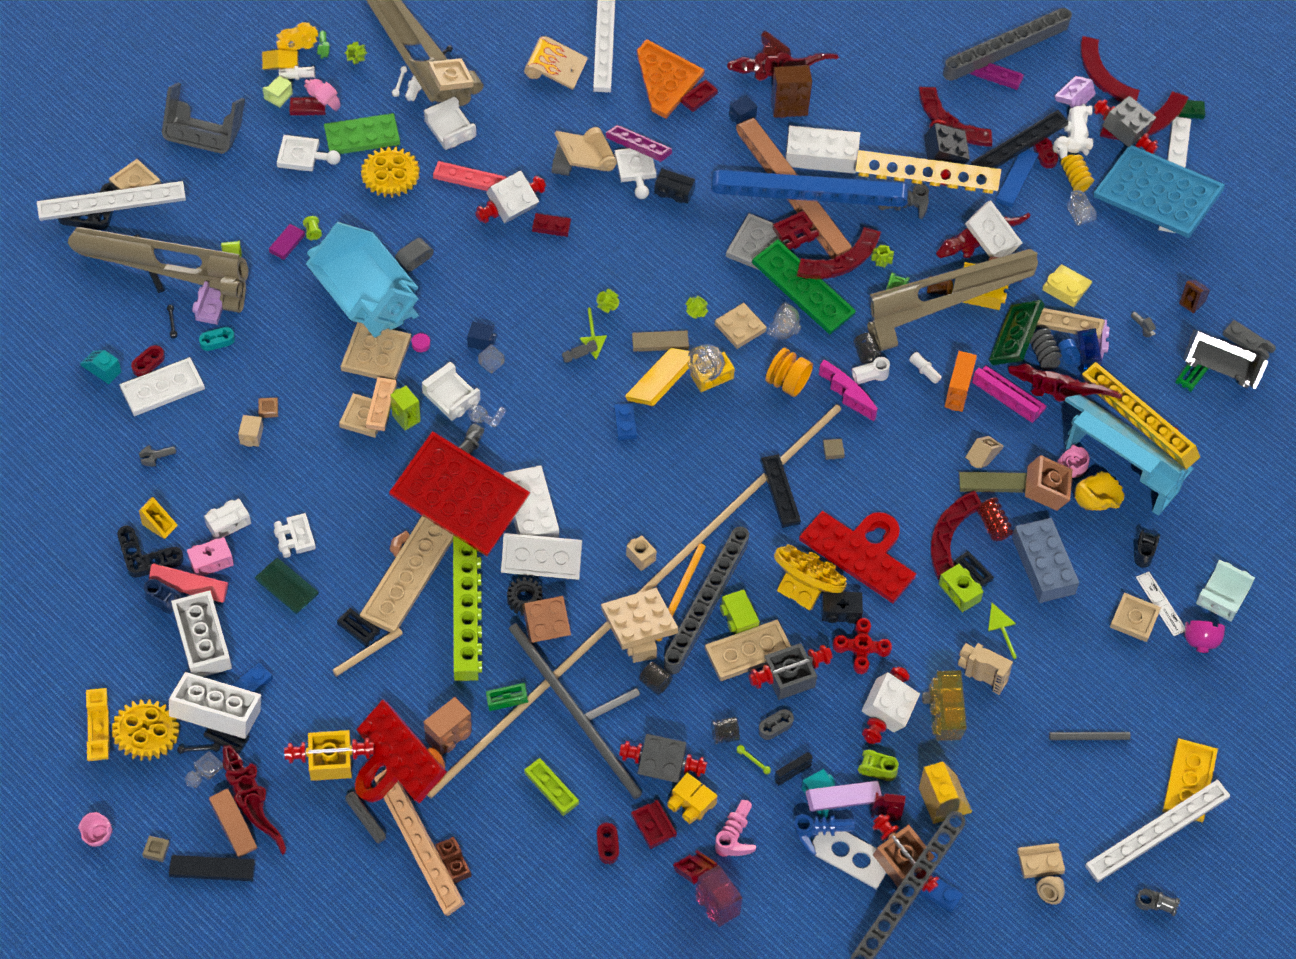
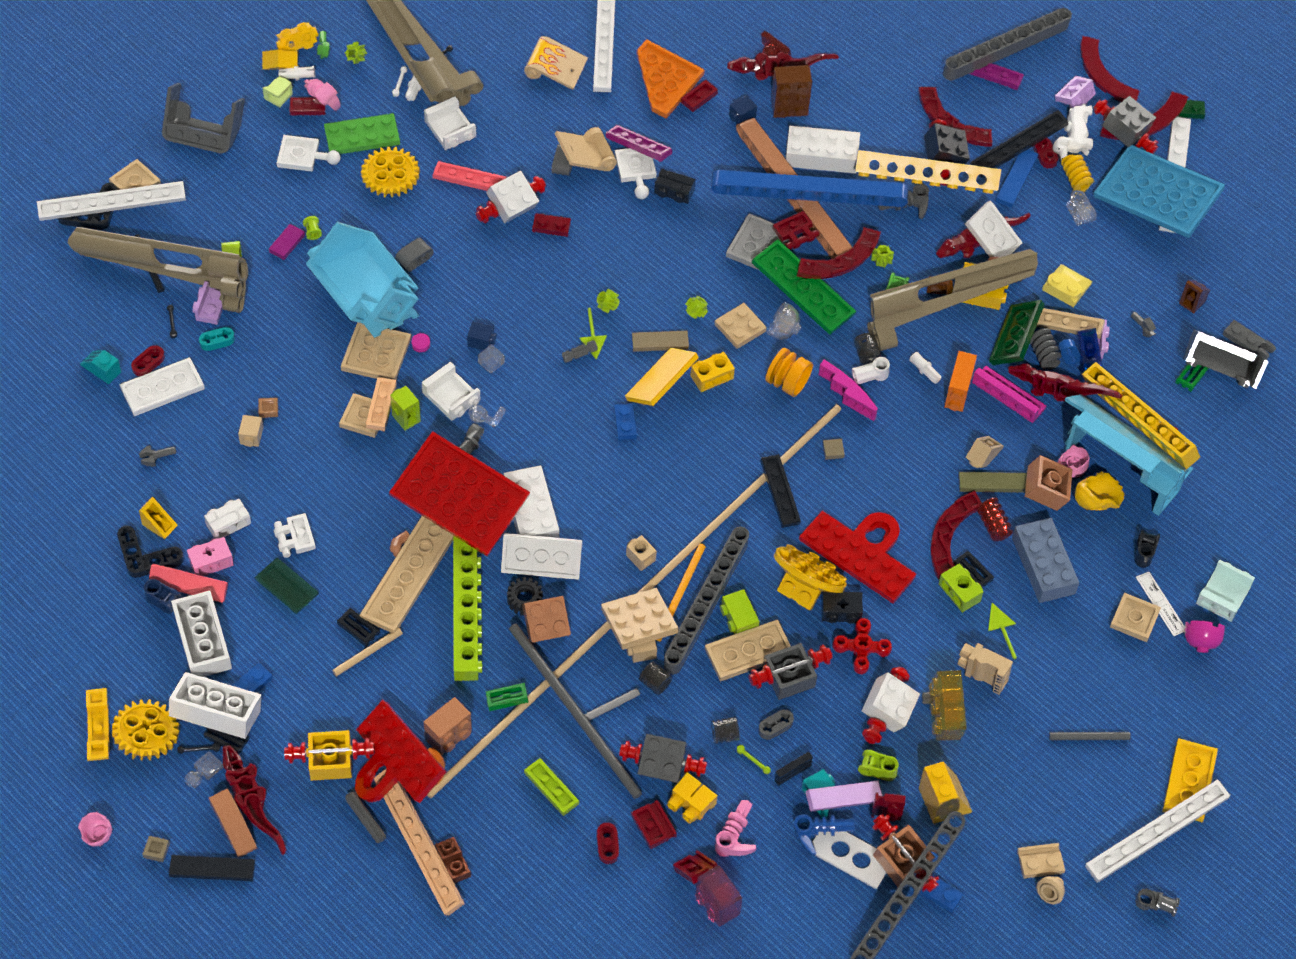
tan plate [428,58,474,91] -> none
clear cylinder [688,344,725,383] -> none

